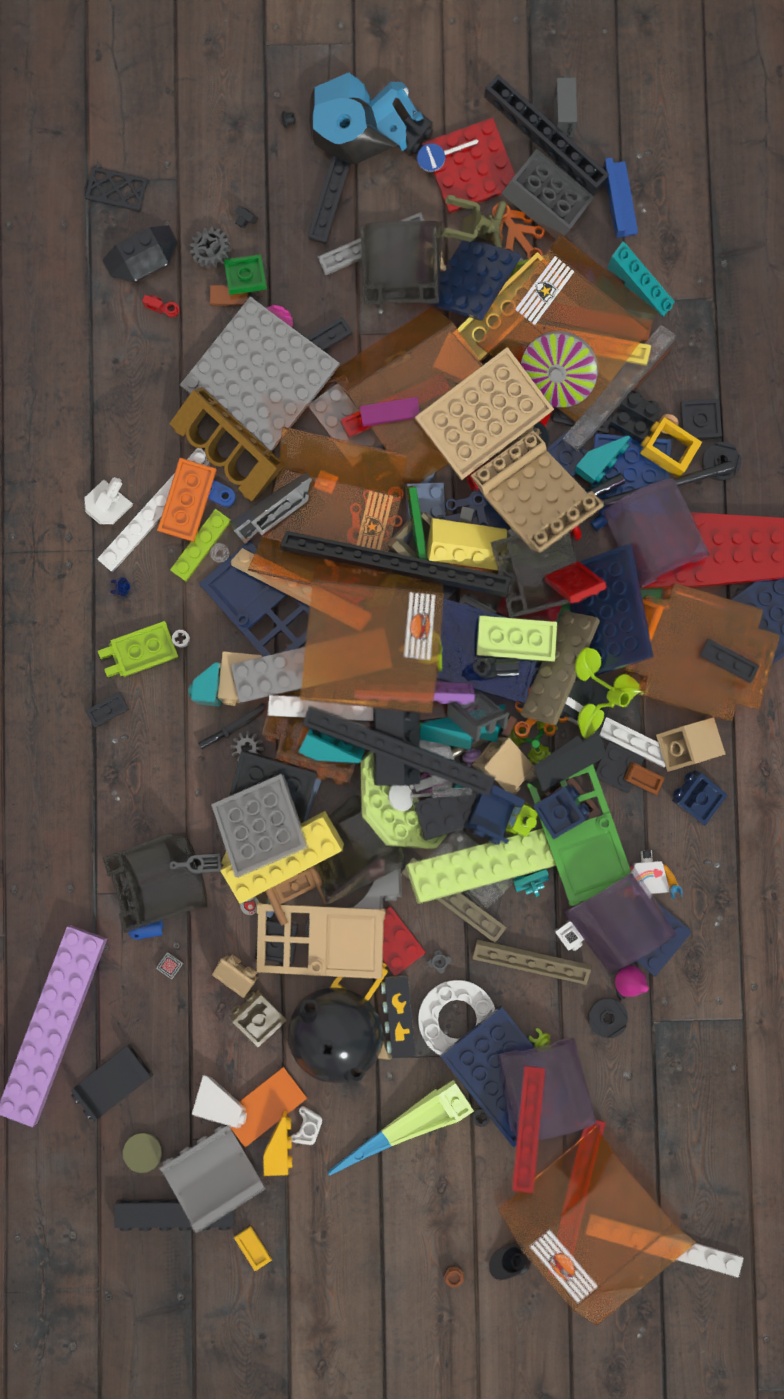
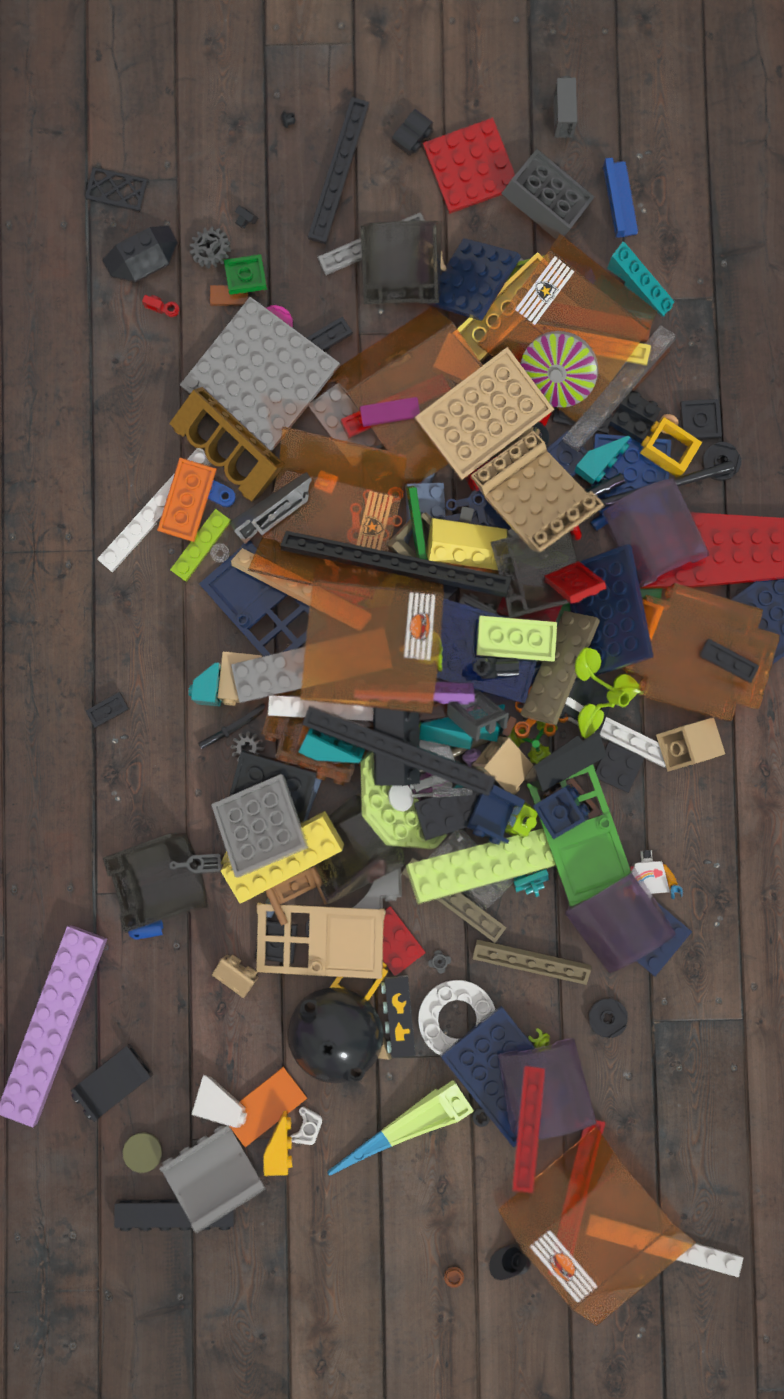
white piece [84,477,133,524] -> none
lime tile [98,621,178,677] -> none
clear blue plate [110,577,130,597] -> none
tile [156,952,184,979] -> none
white bush [172,630,190,648] -> none
dark tan plate [230,990,287,1047] -> none
yellow tile [234,1225,272,1271] -> none
tile [240,896,260,915] -> none
dark azure piece [309,73,424,164] -> none
blue piece [417,139,478,172] -> none
olive piece [442,195,506,248] -> none
black brick [484,74,609,196] -> none
orange plant [491,203,544,259] -> none
white window [554,919,584,951] -> none
dark pink hat [615,961,649,1001] -> none
dark orange tile [623,762,665,795] -> none
dark blue plate [672,770,727,826] -> none

